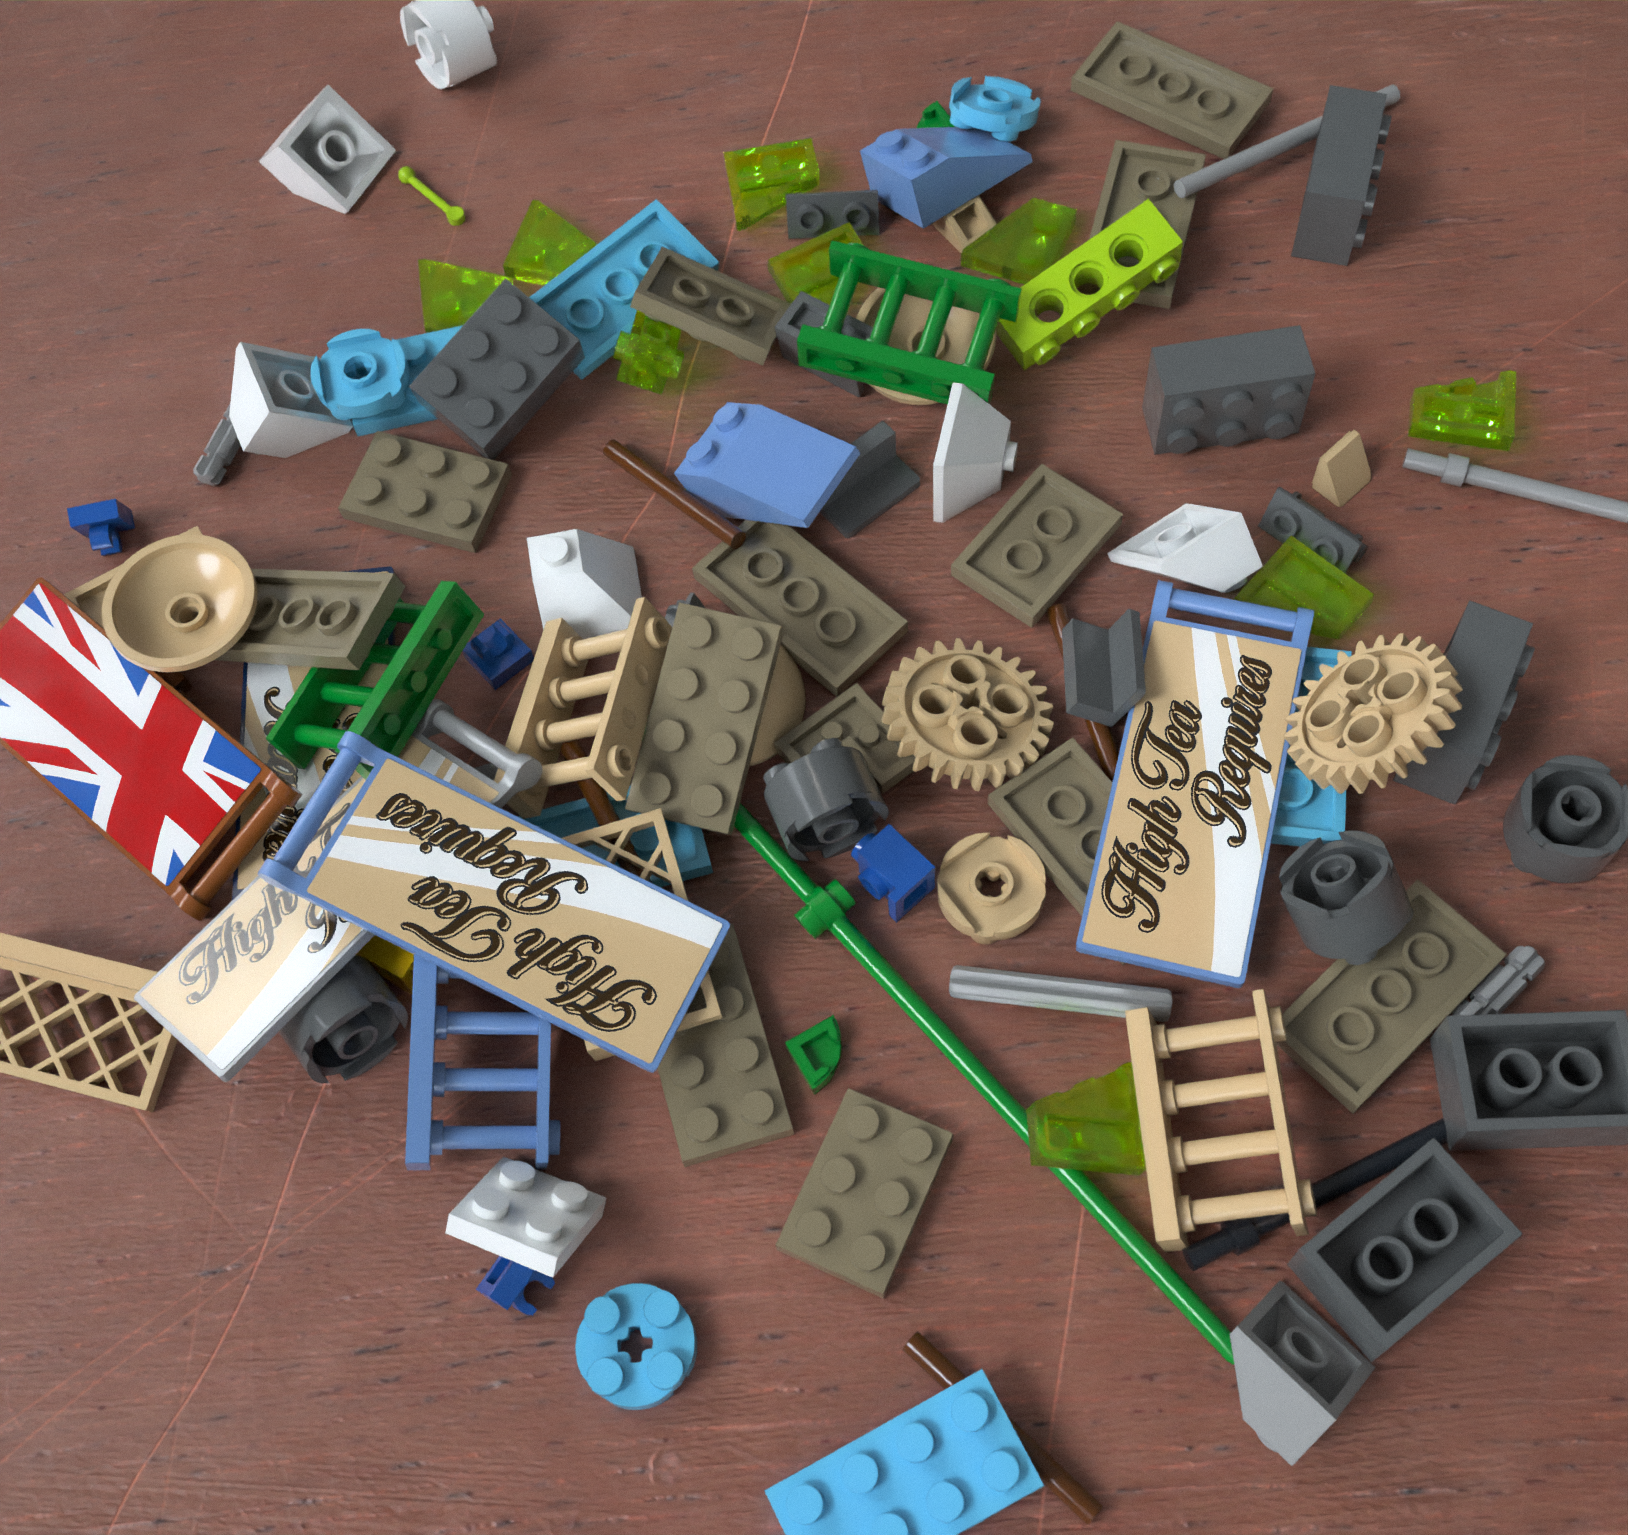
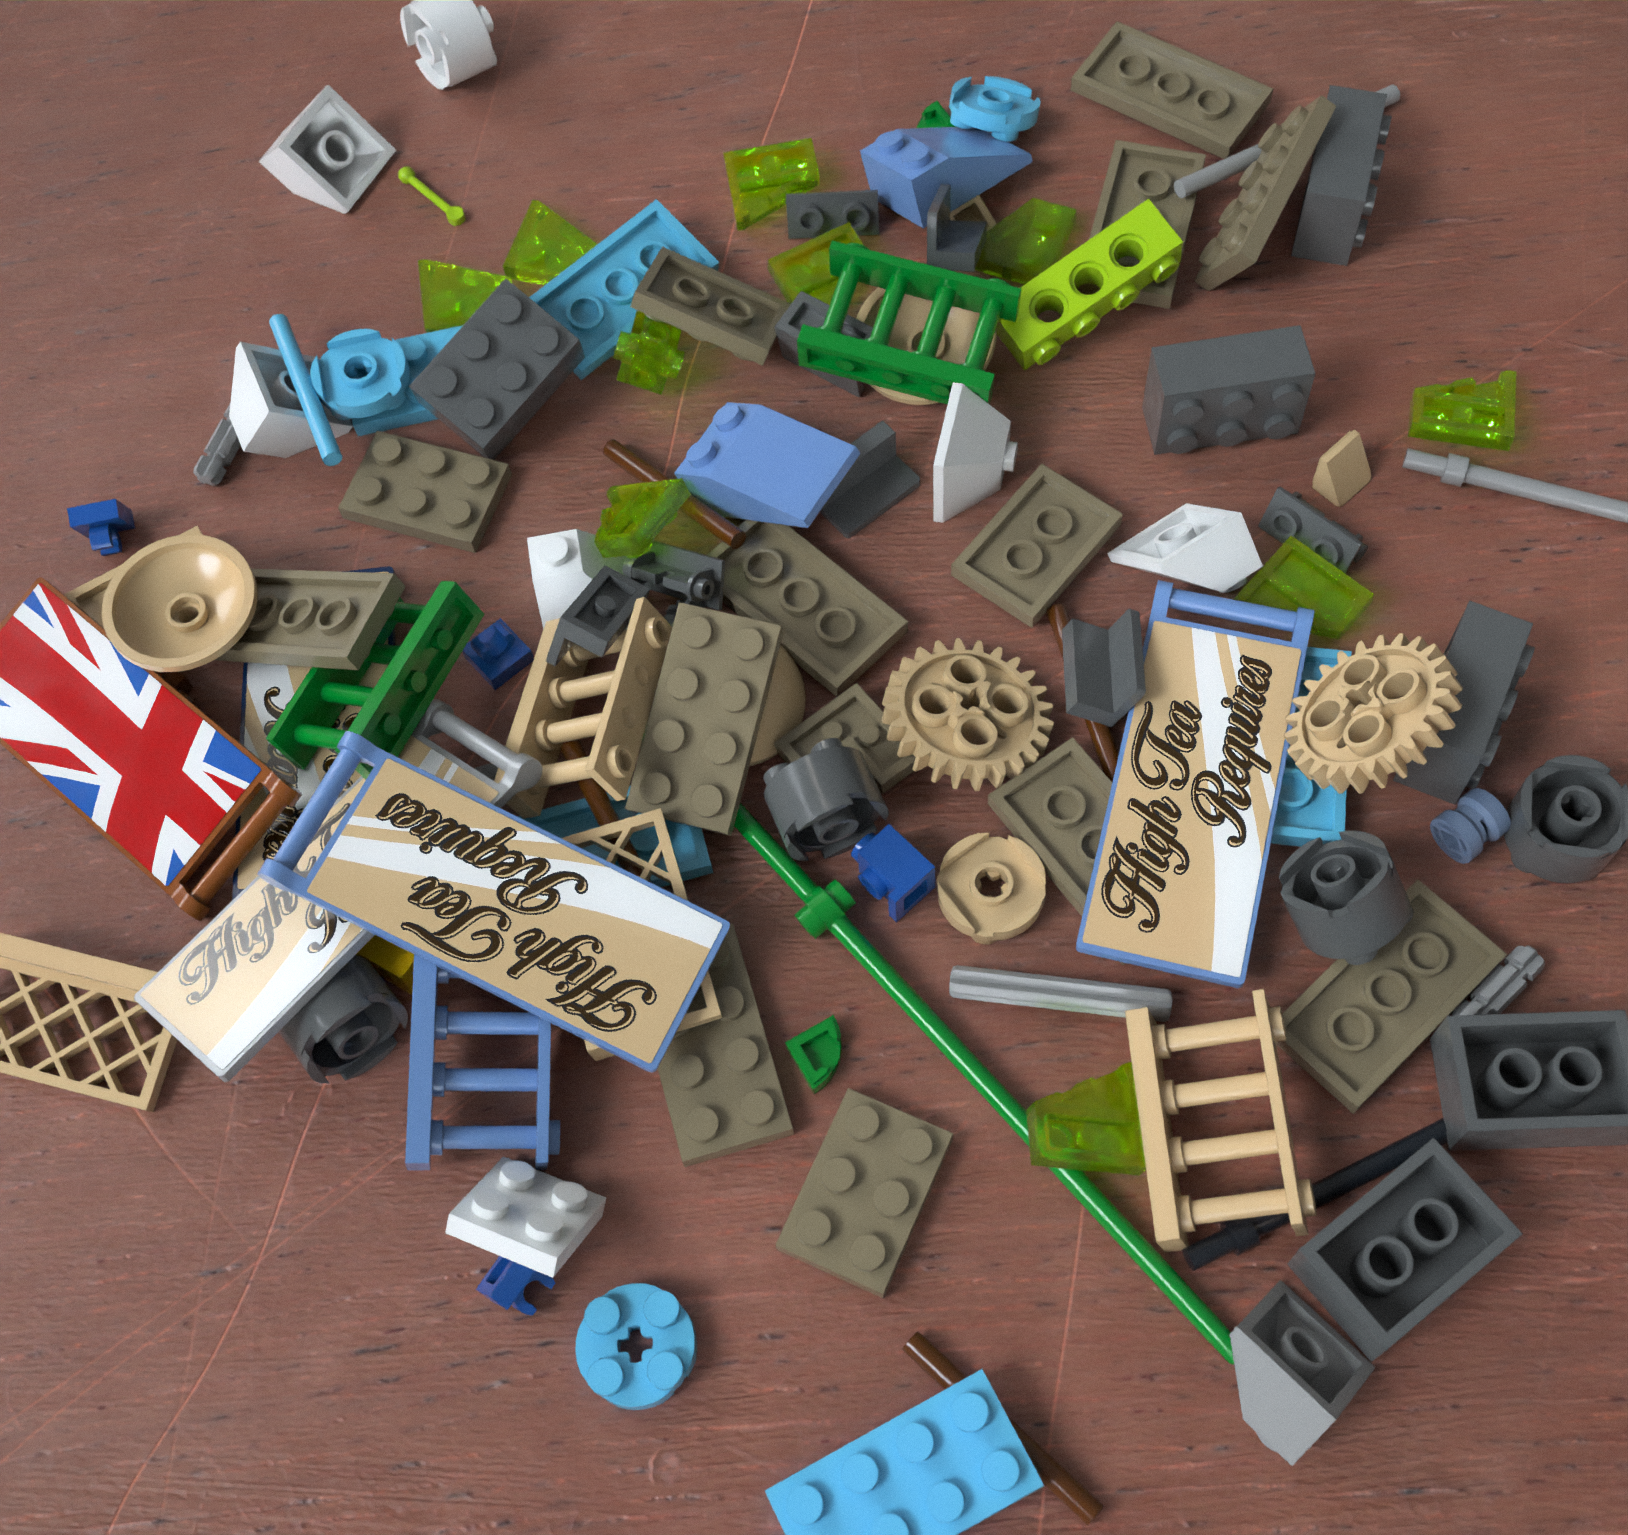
none -> medium azure bar [269,314,342,466]
none -> dark grey panel [546,565,650,666]
none -> clear neon green wing [594,478,691,559]
none -> dark grey hinge [623,538,725,610]
none -> dark grey panel [927,184,987,272]
none -> dark tan plate [1194,95,1336,291]
none -> sand blue wheel [1430,788,1511,864]

